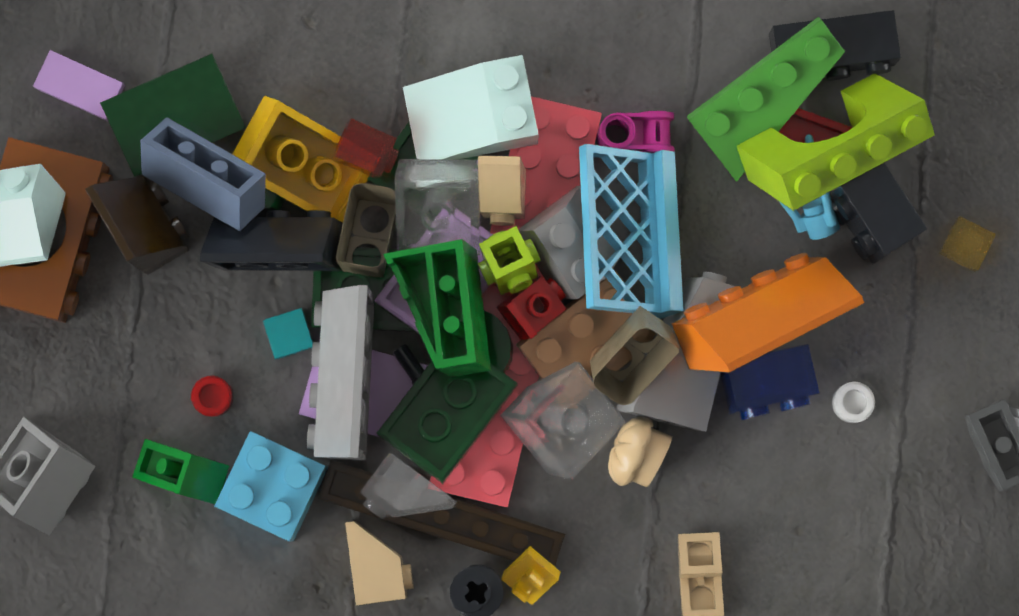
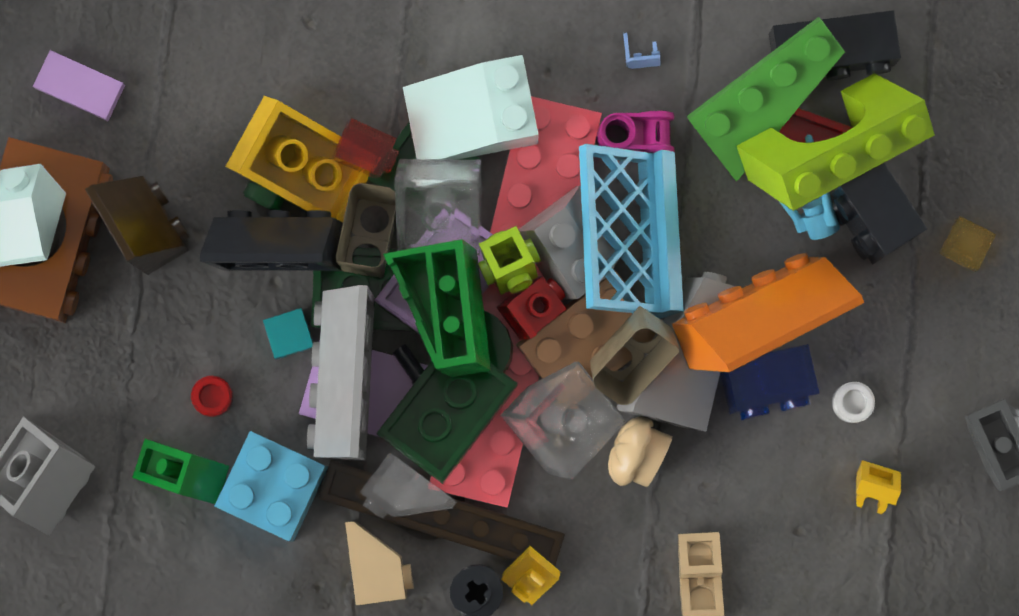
dark green tile [100,53,246,177] -> none
sand blue brick [140,118,266,231] -> none
tan slope [478,156,526,226] -> none
none -> light blue piece [623,33,660,69]
none -> yellow tile [856,460,901,514]

